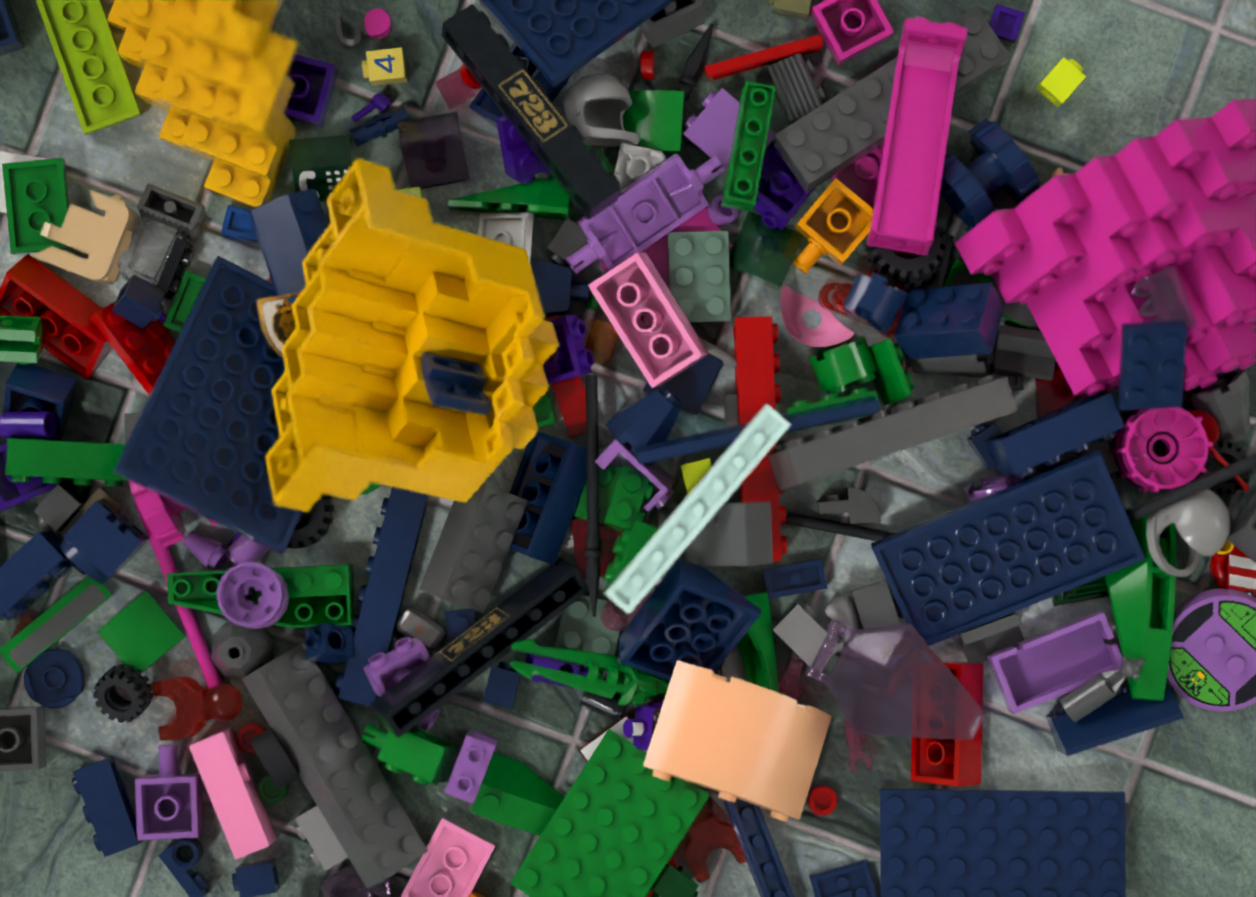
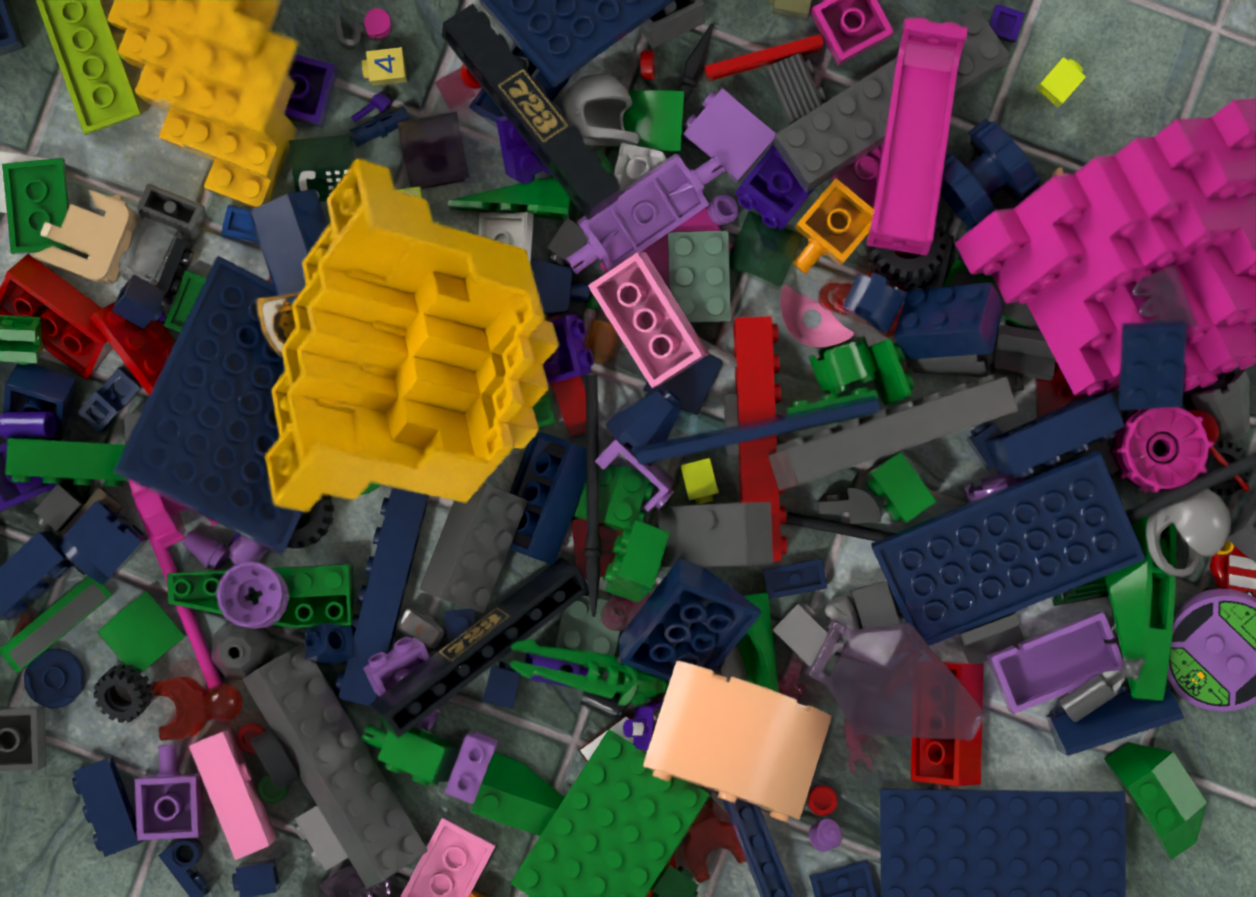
dark blue slope [421,352,492,416] -> none
light aqua plate [605,404,791,614] -> none
green brick [721,81,776,212] -> none
none -> dark blue slope [78,366,143,433]
none -> medium lavender wheel [809,819,842,852]
none -> green brick [865,452,936,523]
none -> green wedge [1103,742,1207,860]

